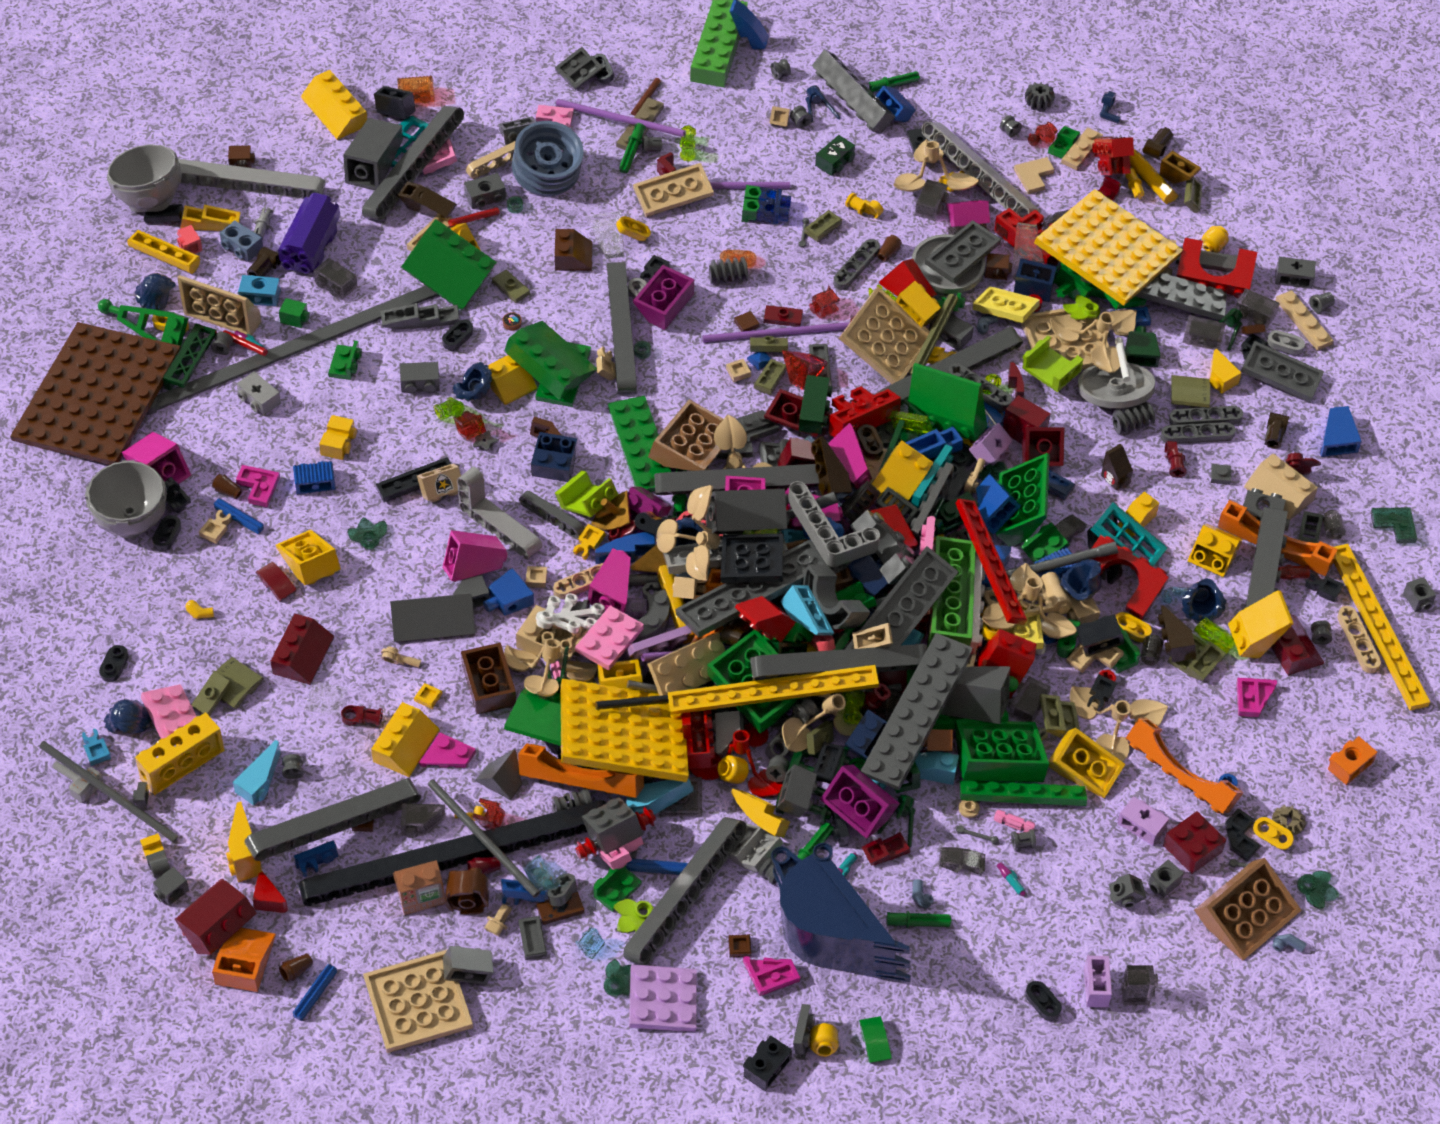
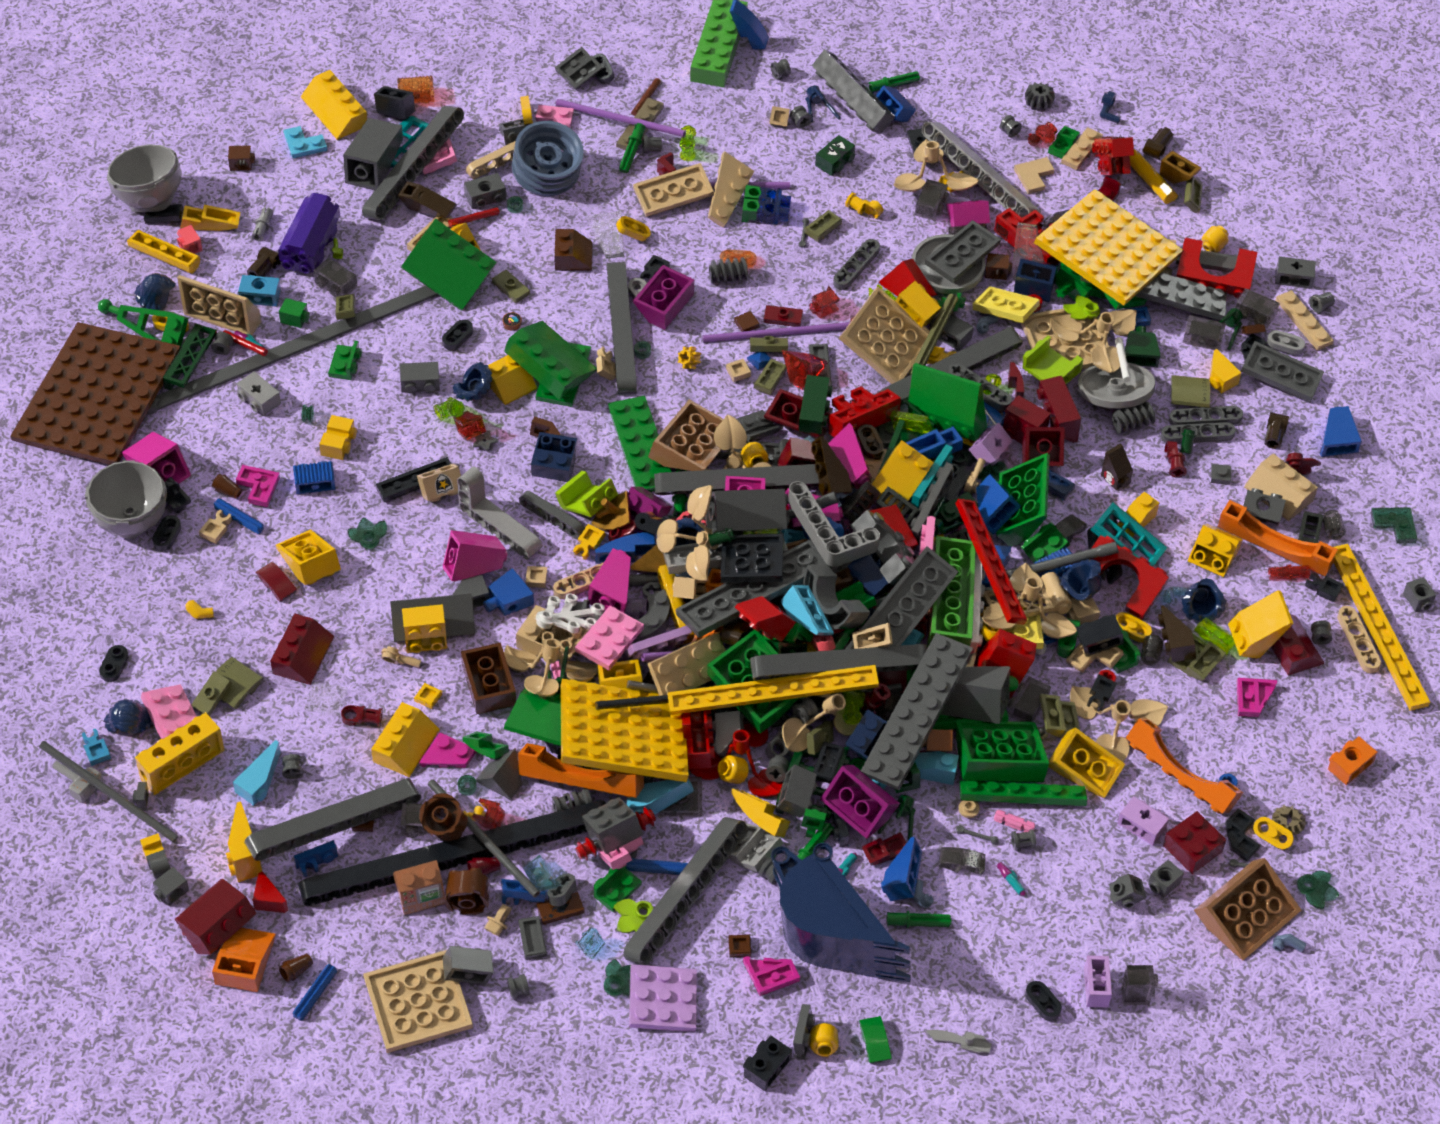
light grey beam [179,159,326,199] -> none
sand blue brick [220,220,263,262] -> none
dark grey slope [381,303,460,329] -> none
reddish brown cone [877,235,902,262] -> none
yellow axle [1125,168,1145,199] -> none
dark grey brick [1245,507,1290,608] -> none
none -> medium azure plate [283,126,327,159]
none -> clear green bush [301,404,314,422]
none -> lime hand [332,238,344,259]
none -> olive plate [335,294,356,320]
none -> yellow slope [402,604,447,653]
none -> reddish brown brick [419,793,468,842]
none -> bush [458,775,477,796]
none -> green slope [463,731,509,759]
none -> dark grey wheel [507,974,530,1000]
none -> yellow beam [520,95,533,125]
none -> yellow gear [678,346,701,369]
none -> tan wing [708,151,754,227]
none -> dark green pin [708,527,735,547]
none -> yellow head [741,442,768,468]
none -> green plate [801,809,826,838]
none -> blue slope [881,837,922,901]
none -> light grey piece [926,1030,992,1054]
none -> dark red slope [1037,375,1081,443]
none -> dark green pin [1179,429,1197,454]

